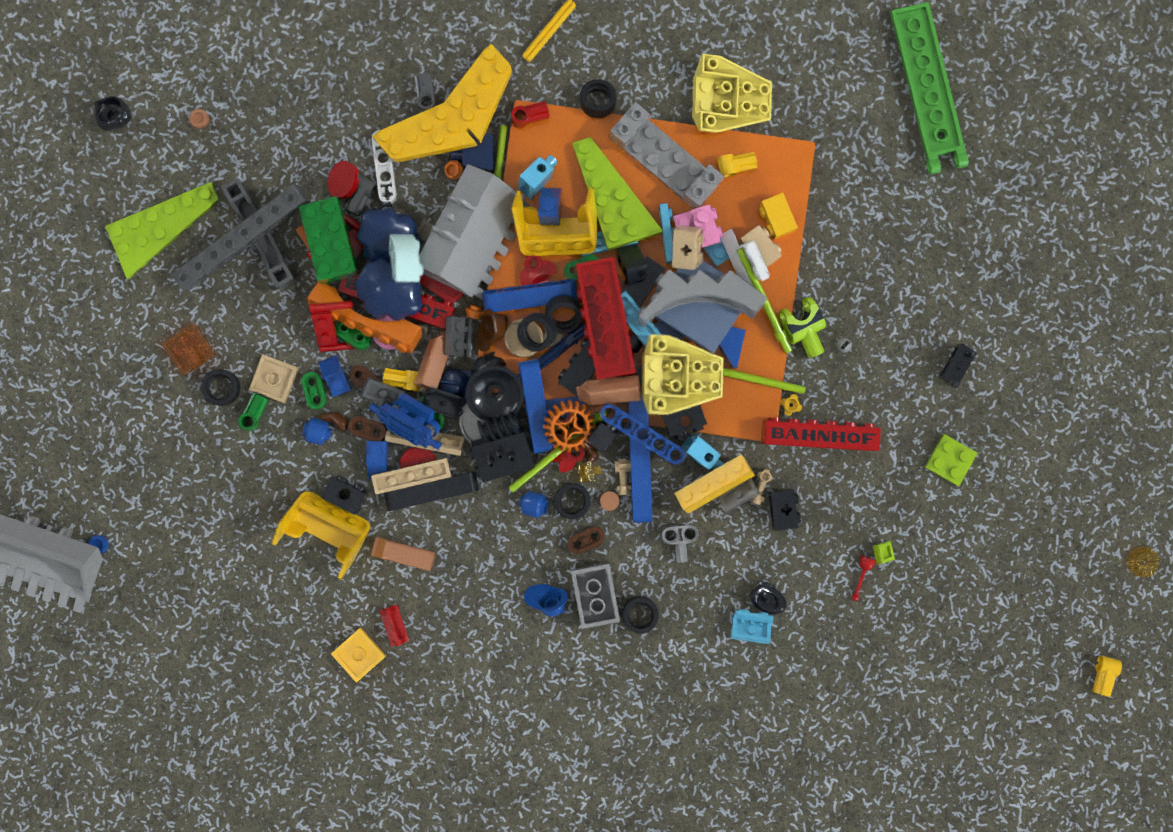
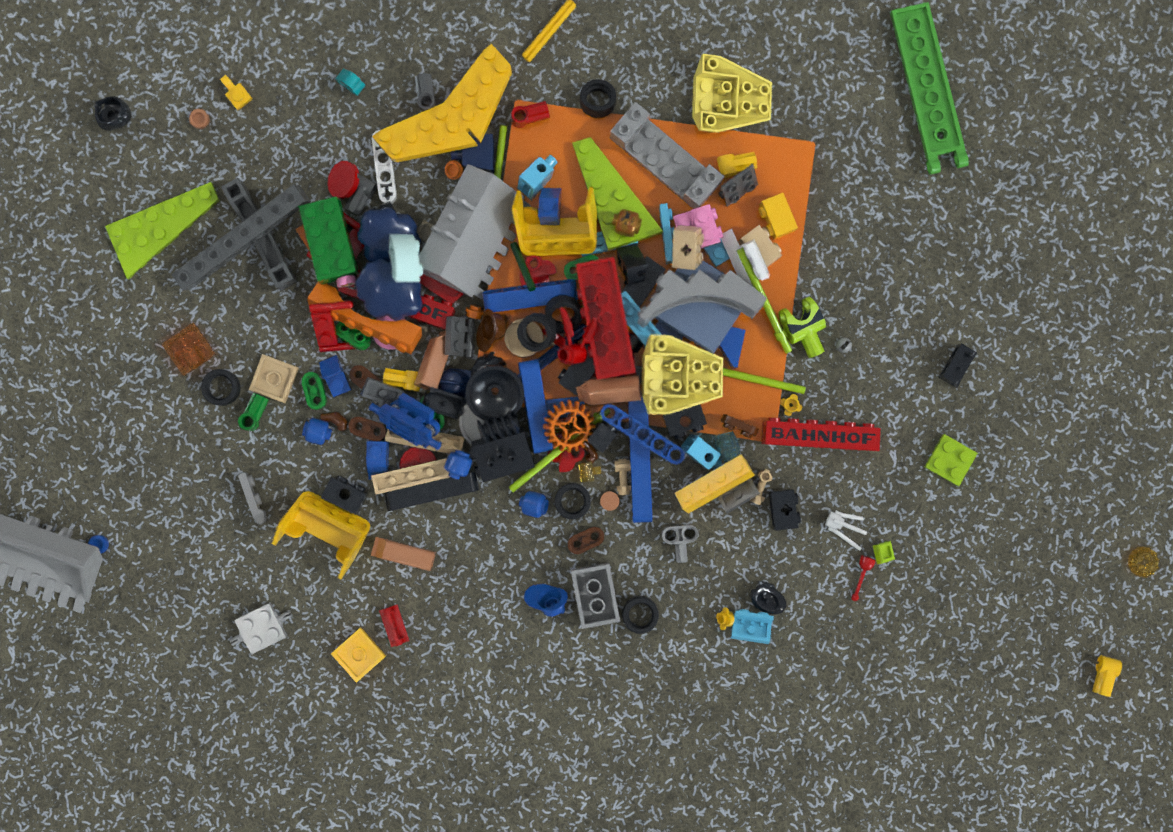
none -> yellow plate [220,75,253,110]
none -> plate [230,602,293,655]
none -> light grey hinge [238,472,267,524]
none -> teal piece [335,68,366,96]
none -> bright pink tile [336,275,356,288]
none -> blue head [444,449,472,479]
none -> dark green bar [510,242,536,292]
none -> red plant [542,307,597,365]
none -> pearl gold head [612,209,642,237]
none -> clear light blue brick [715,431,740,464]
none -> yellow plate [716,607,734,630]
none -> dark grey hinge [718,164,758,207]
none -> reddish brown plate [721,414,759,438]
none -> white plant [825,511,867,551]

